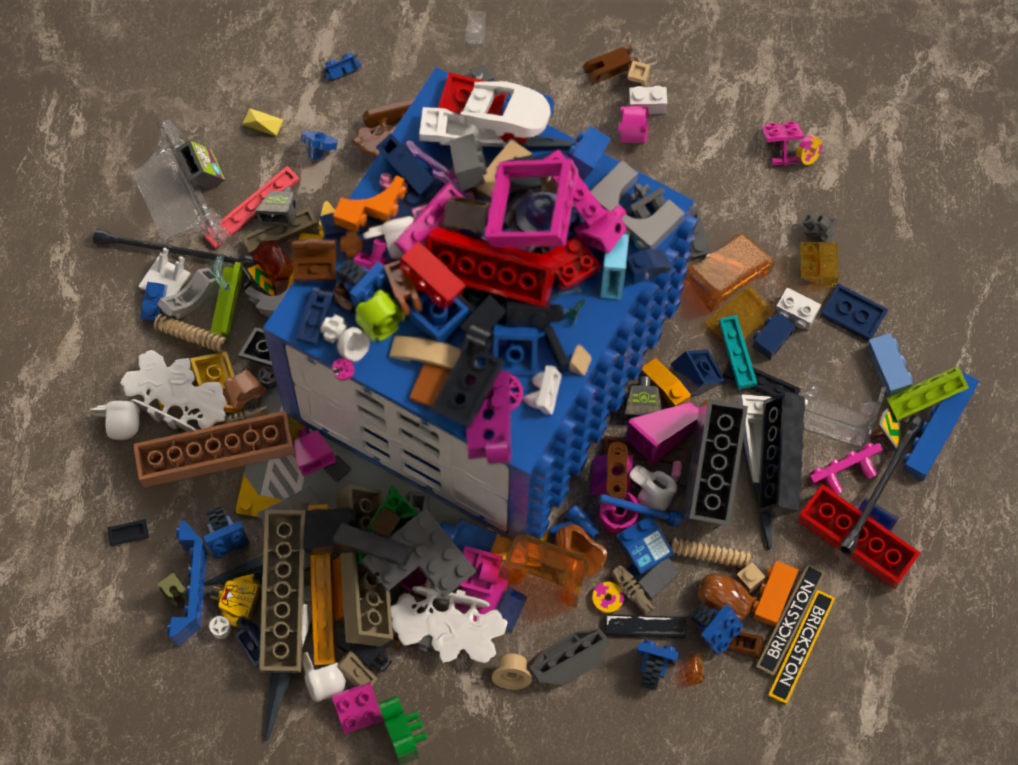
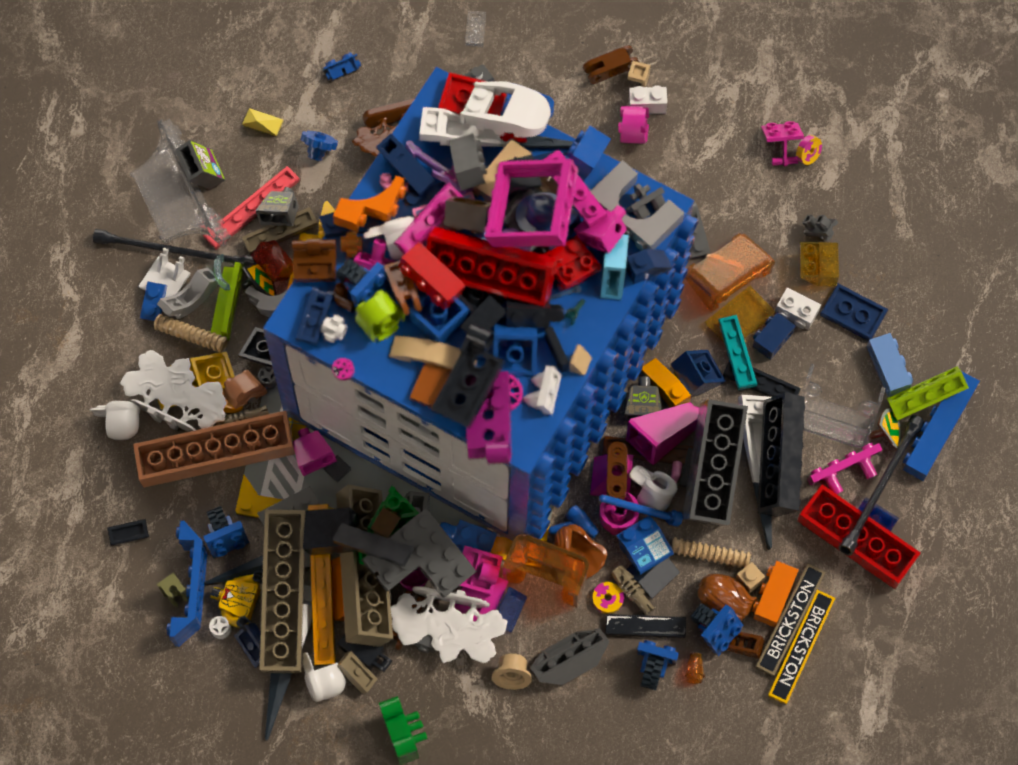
dark pink plate [332,682,383,734] -> none
white hair [337,327,370,361] -> none

